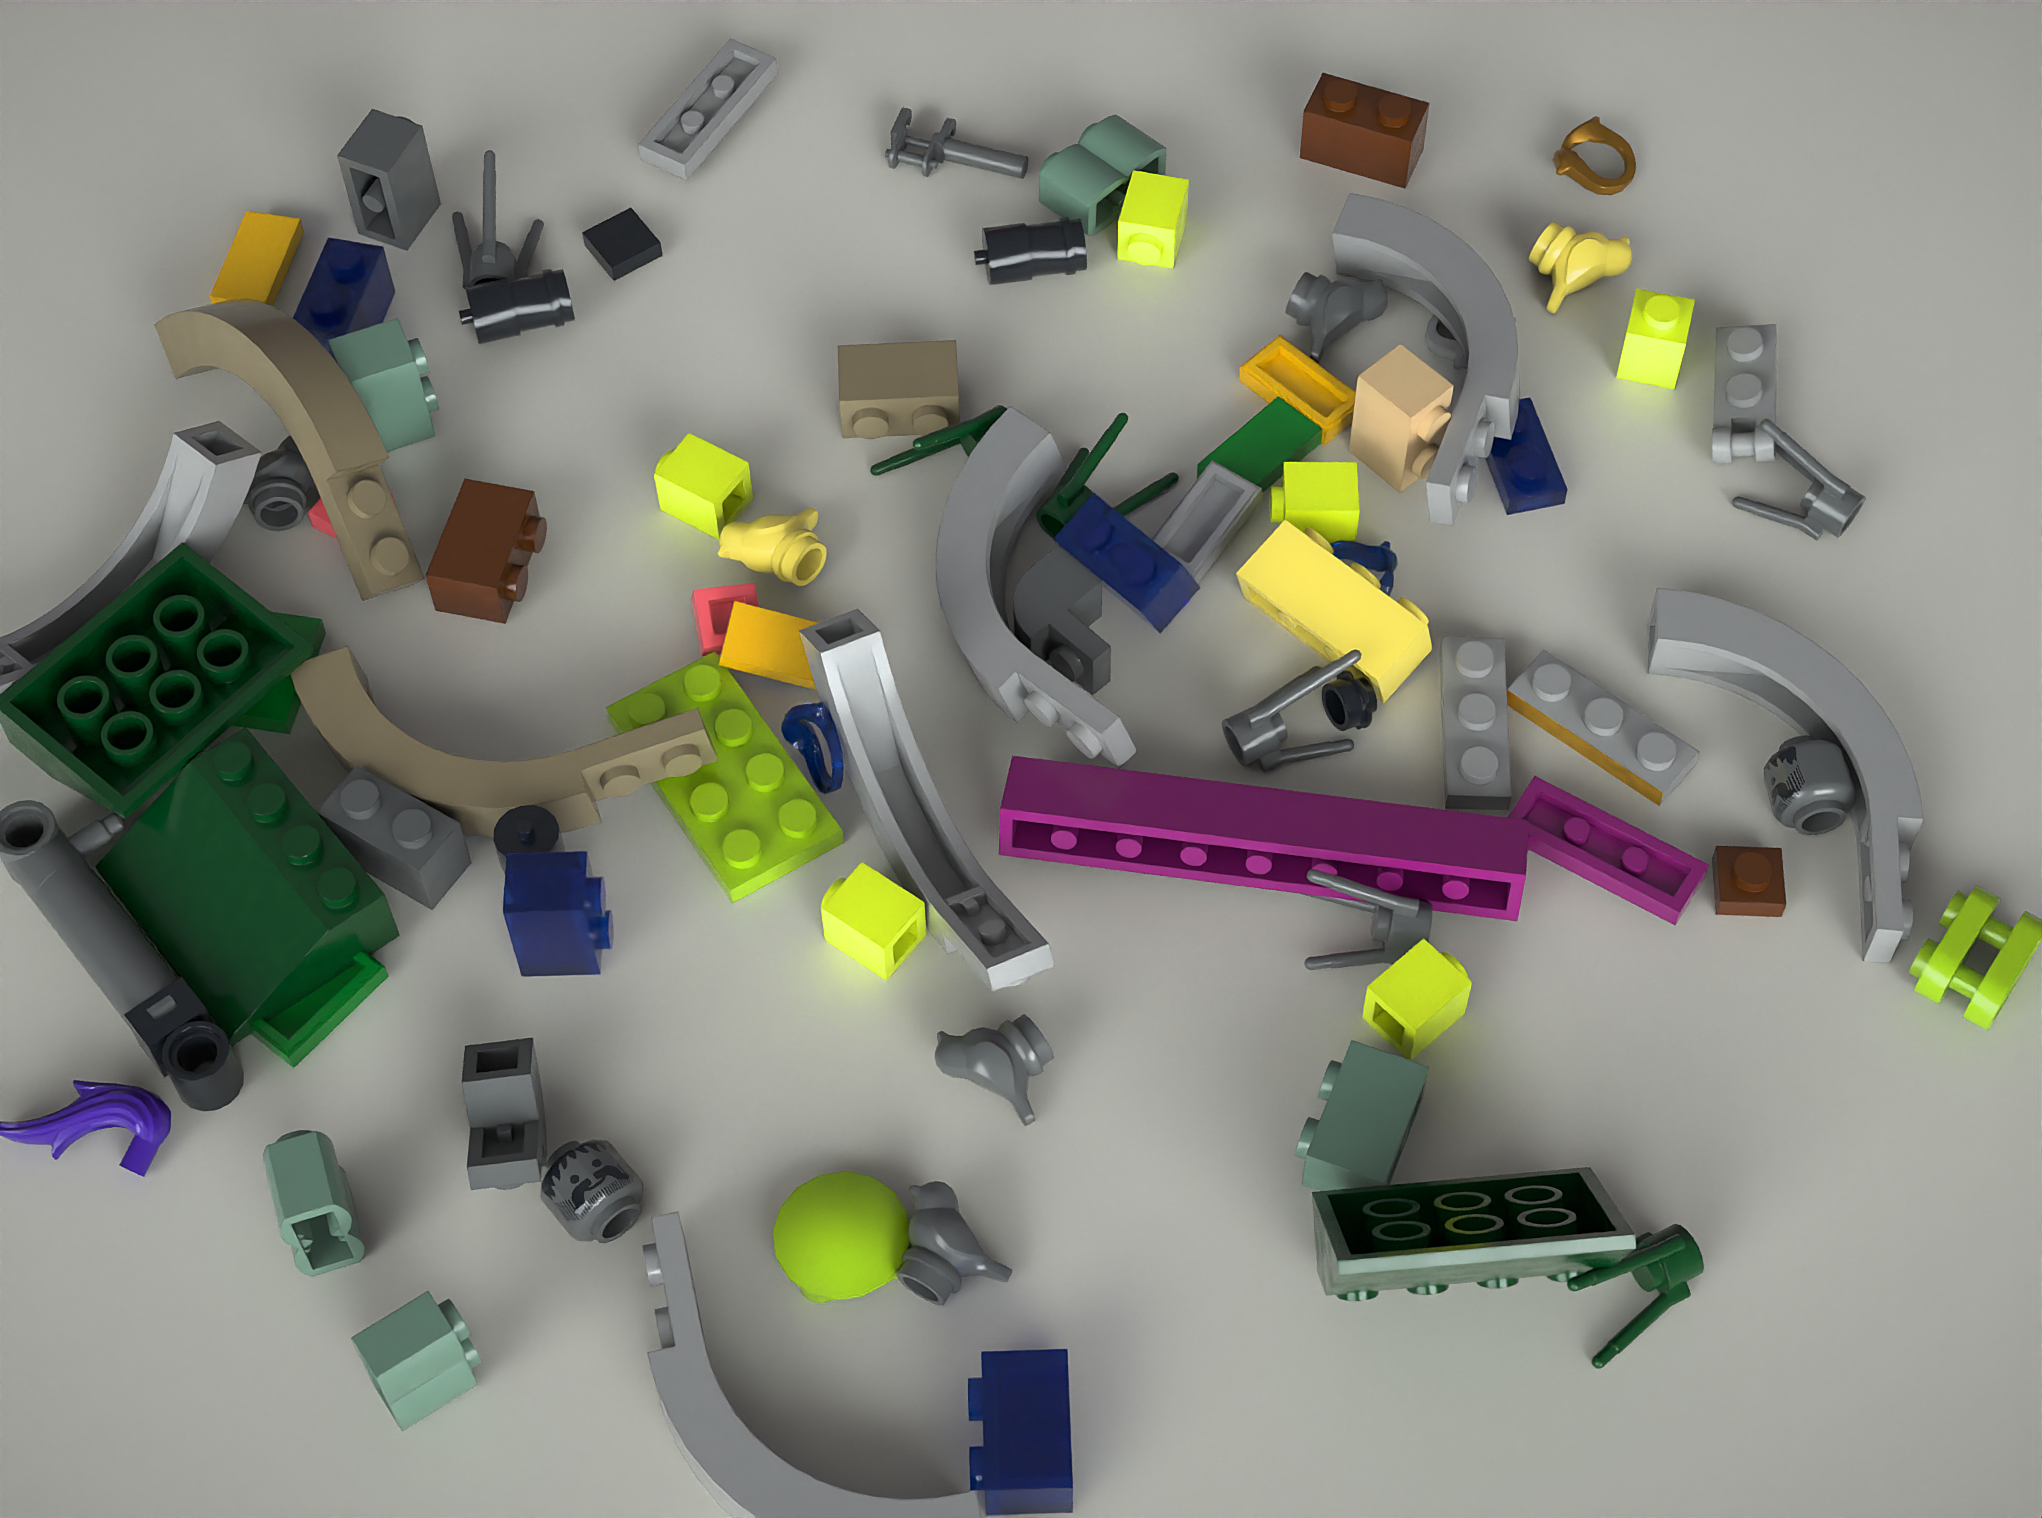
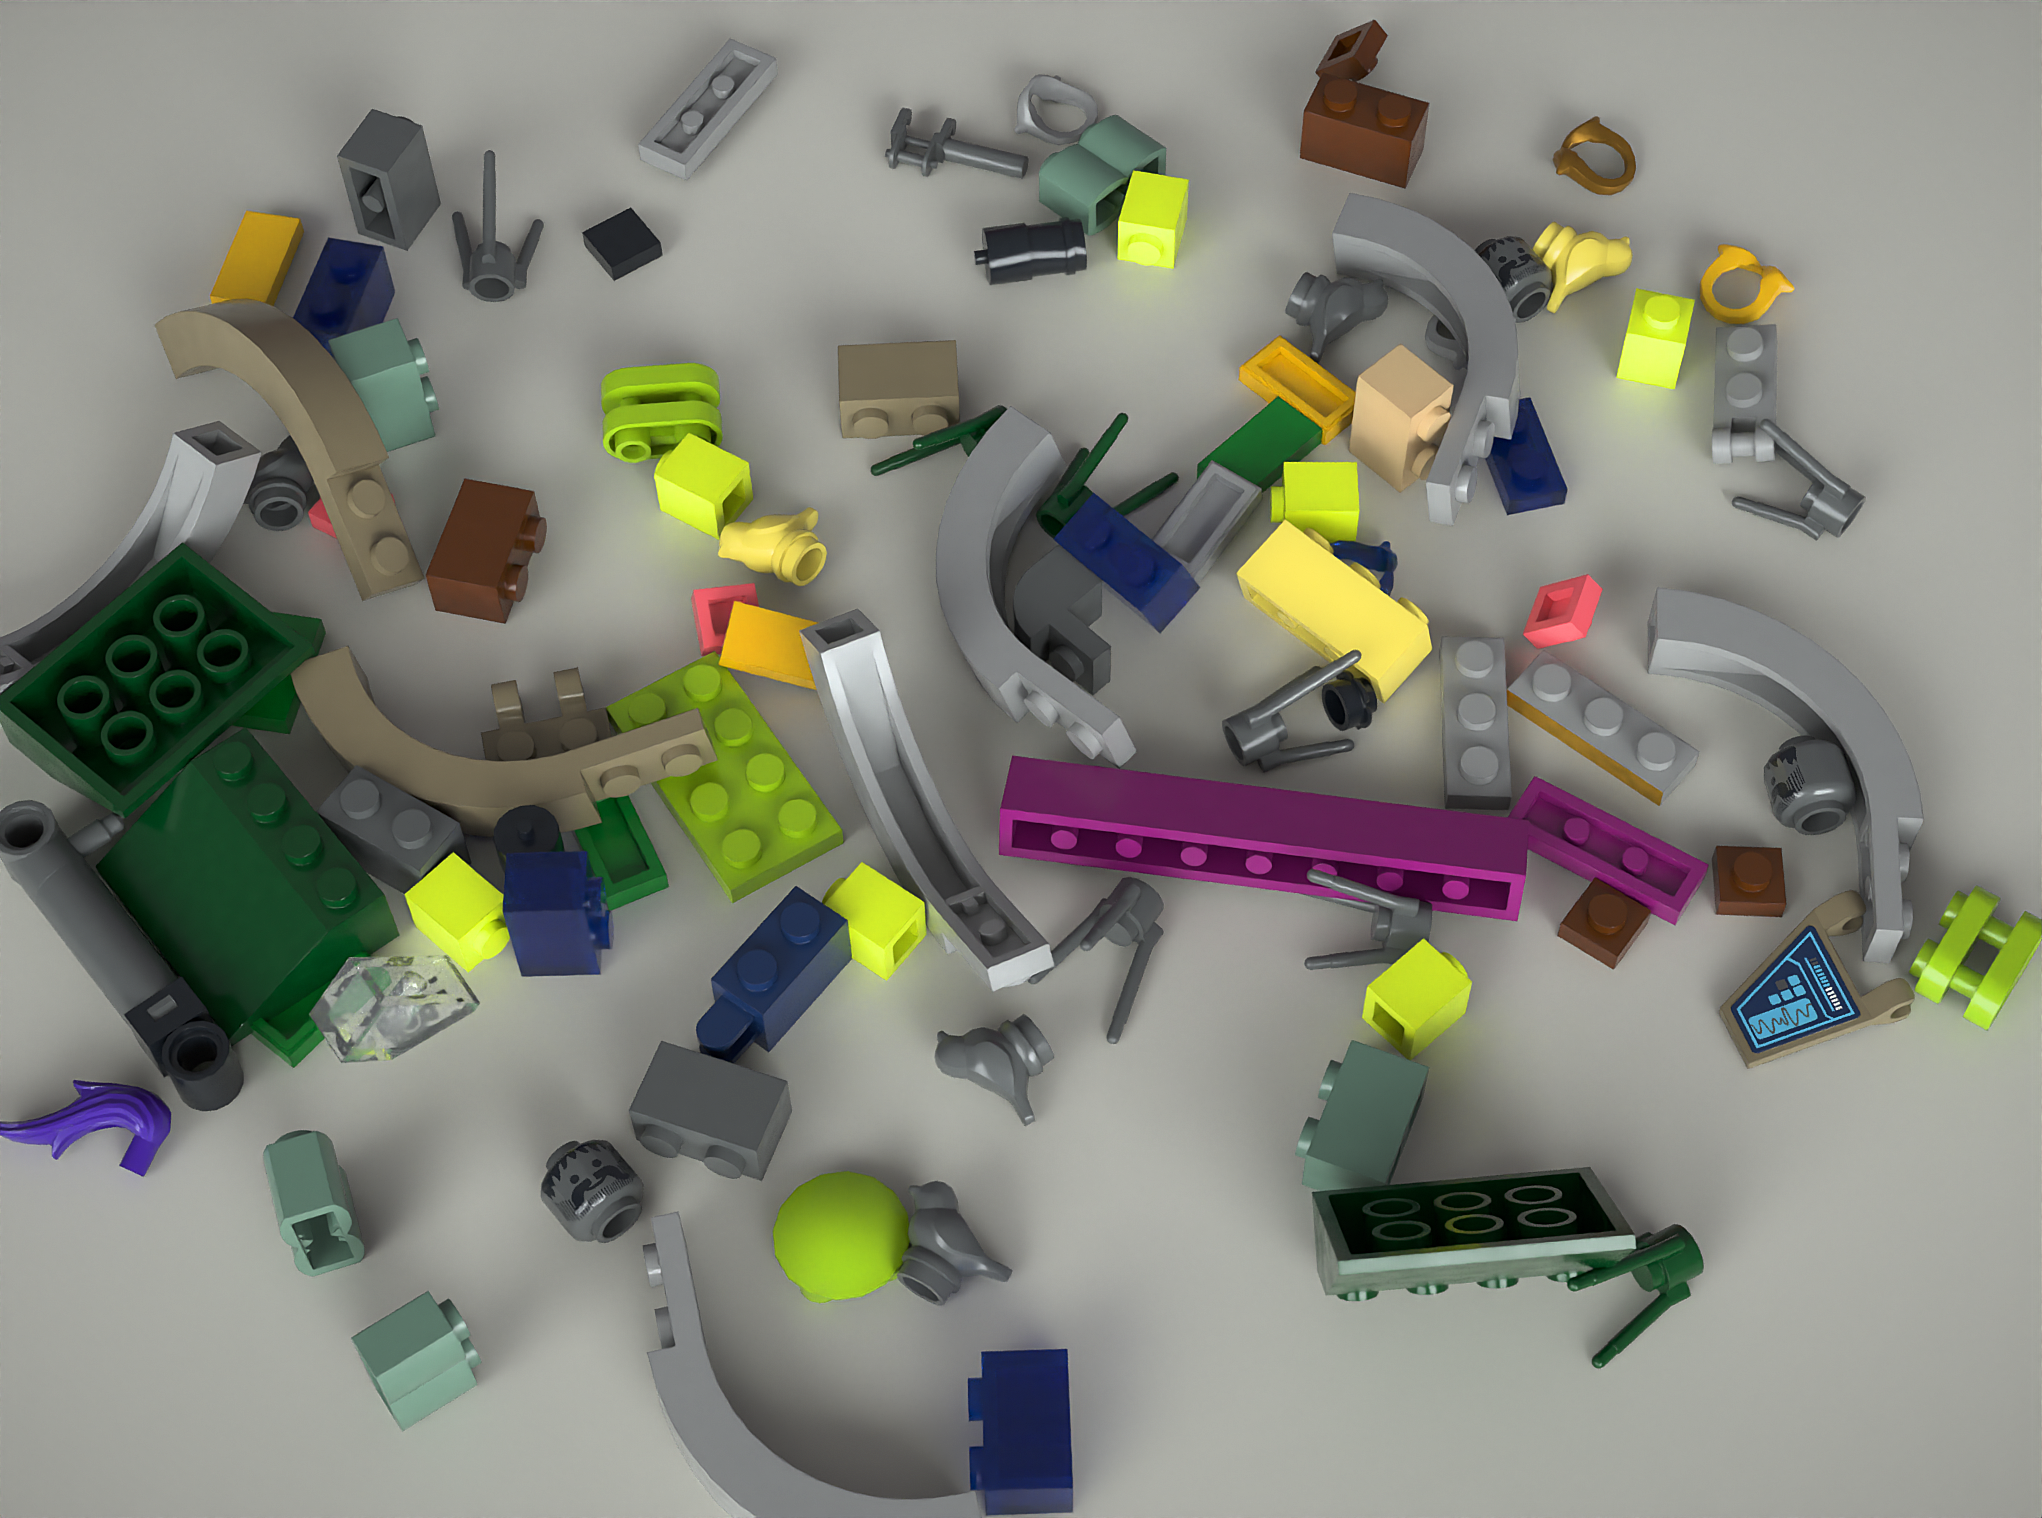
black piece [459,269,575,344] -> none
dark grey brick [461,1037,547,1190] -> none
clear blue piece [781,702,844,794] -> none
none -> clear slope [309,955,480,1063]
none -> neon yellow brick [404,852,516,973]
none -> dark tan plate [481,667,612,761]
none -> green tile [571,795,669,911]
none -> lime brick [601,363,723,463]
none -> dark grey brick [629,1041,792,1181]
none -> dark blue brick [696,886,852,1064]
none -> light grey piece [1015,74,1098,145]
none -> dark grey plant [1027,877,1164,1044]
none -> reddish brown plate [1315,20,1388,82]
none -> dark grey head [1474,236,1552,323]
none -> coral plate [1523,574,1603,649]
none -> reddish brown plate [1557,877,1651,970]
none -> yellow piece [1699,244,1794,324]
none -> flag [1719,890,1915,1069]

